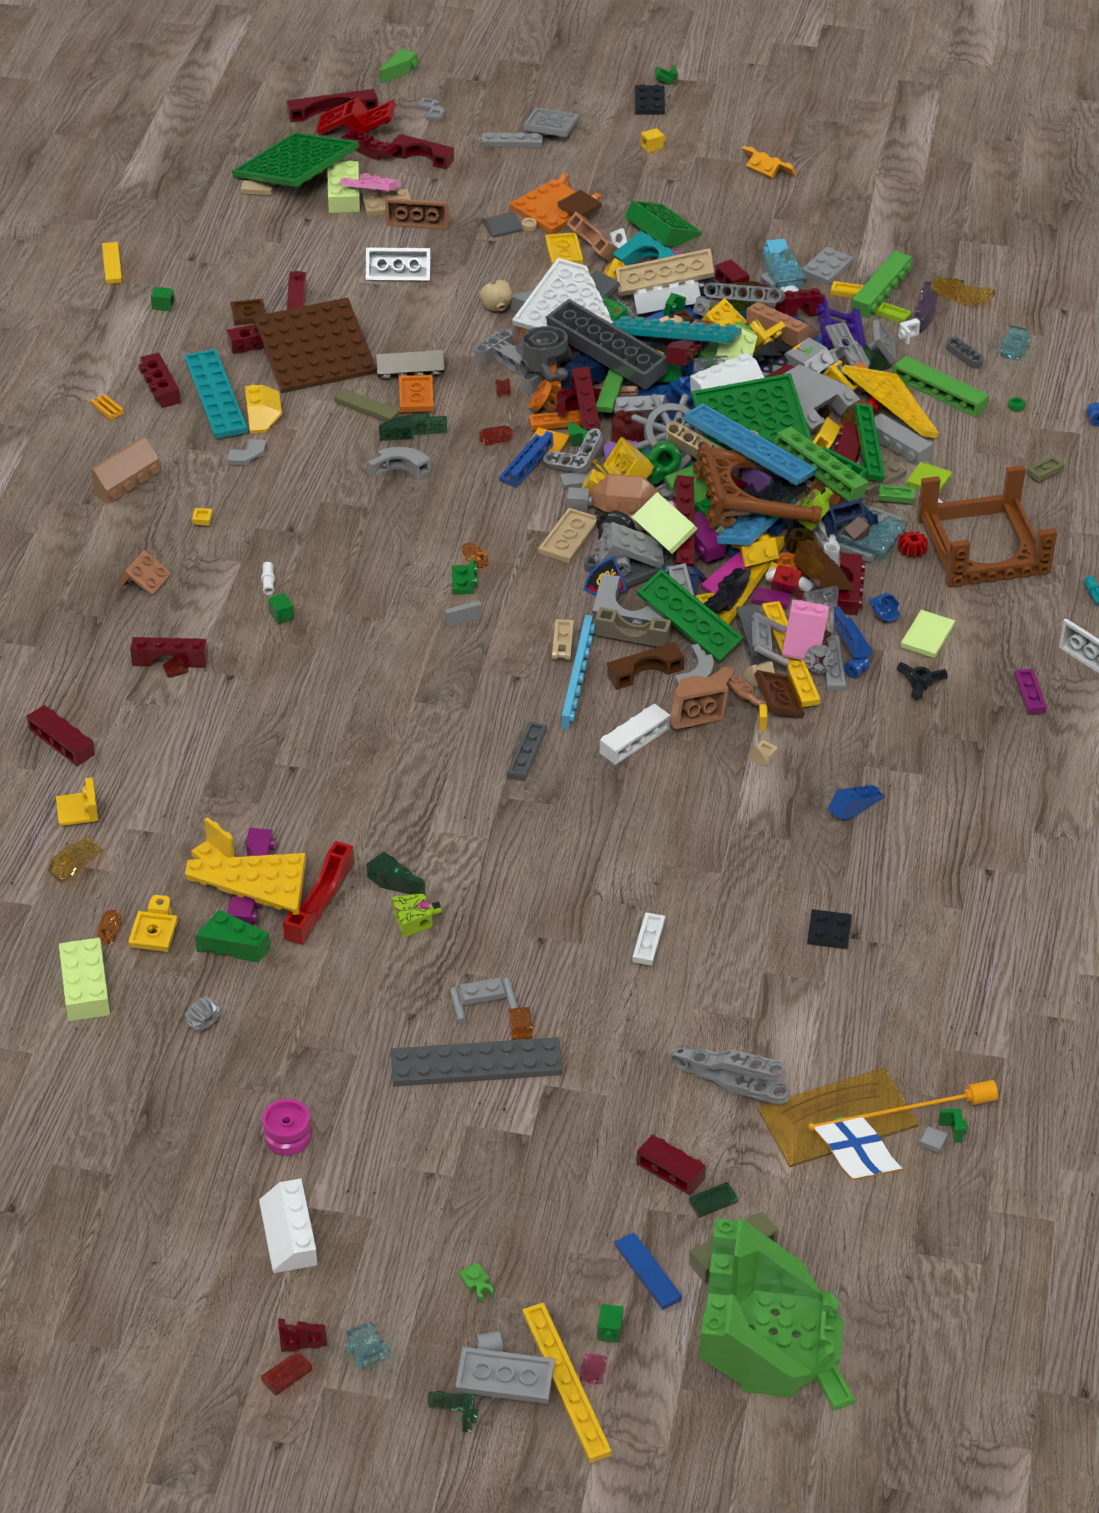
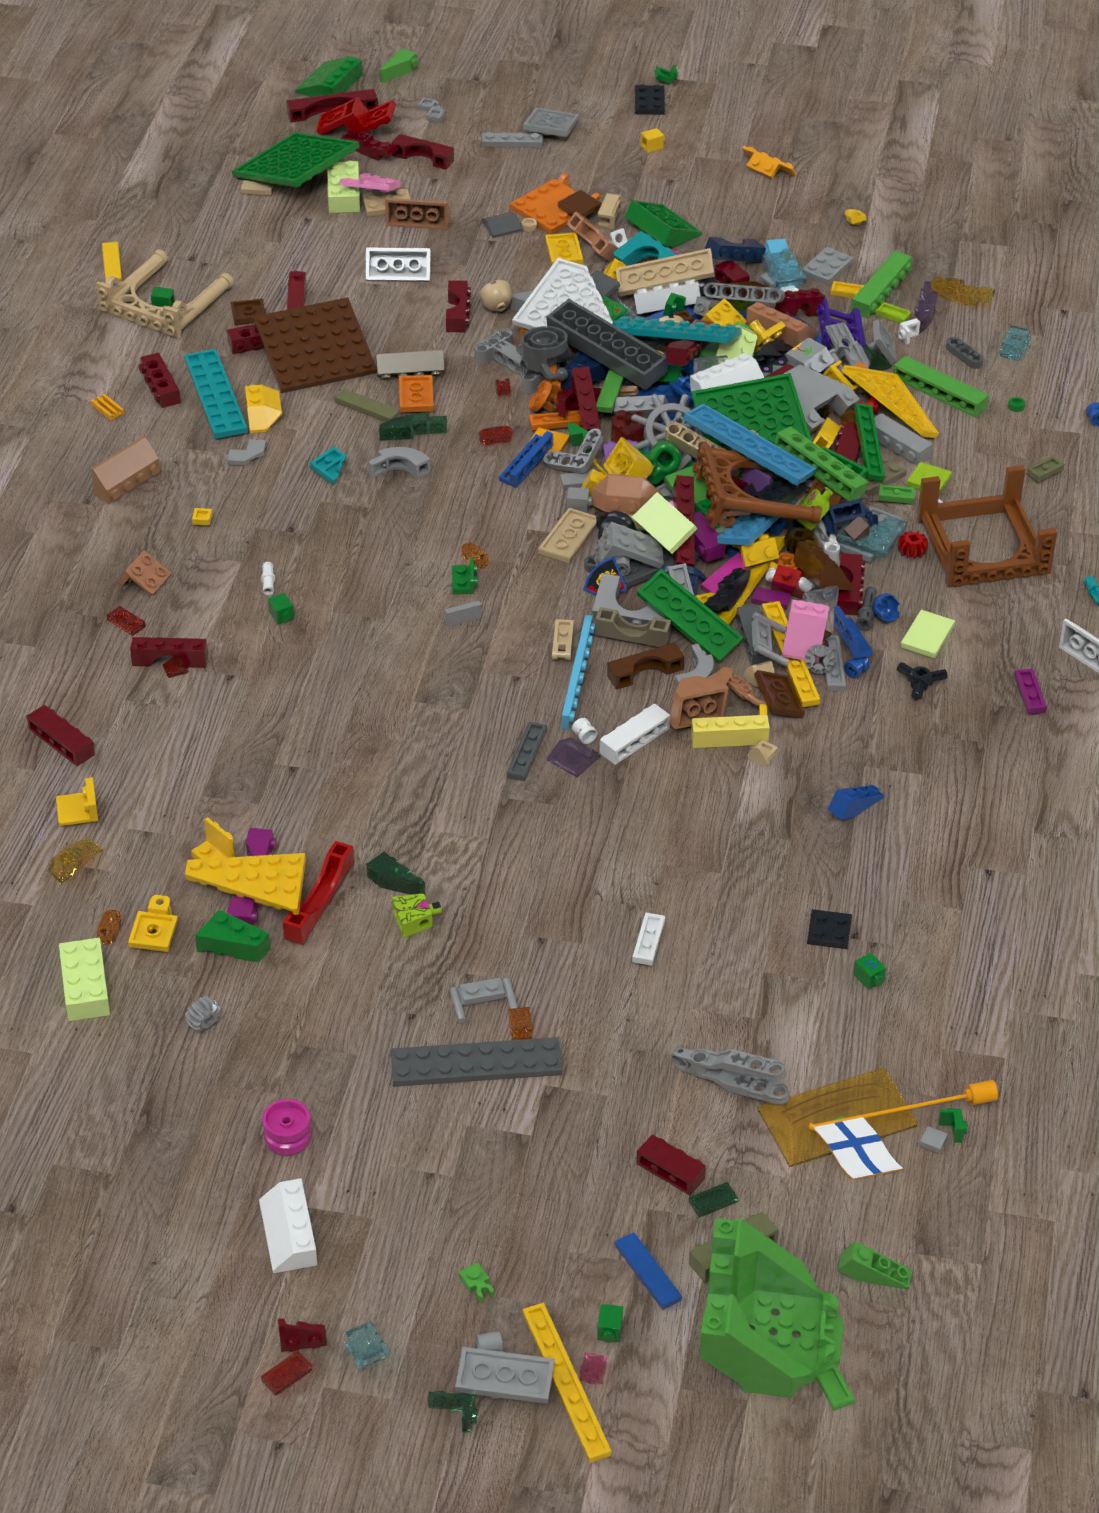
none -> tan arch [96,249,234,339]
none -> clear red plate [107,606,146,636]
none -> green slope [295,56,363,97]
none -> teal wing [309,446,346,485]
none -> dark red arch [446,280,471,333]
none -> clear purple slope [547,737,601,777]
none -> white wheel [572,718,598,744]
none -> tan window [597,193,622,229]
none -> light yellow brick [691,715,770,748]
none -> dark blue arch [705,237,766,262]
none -> bright green slope [838,1241,912,1289]
none -> yellow plate [845,209,866,225]
none -> green brick [853,952,886,990]
none -> dark grey pin [856,586,877,631]

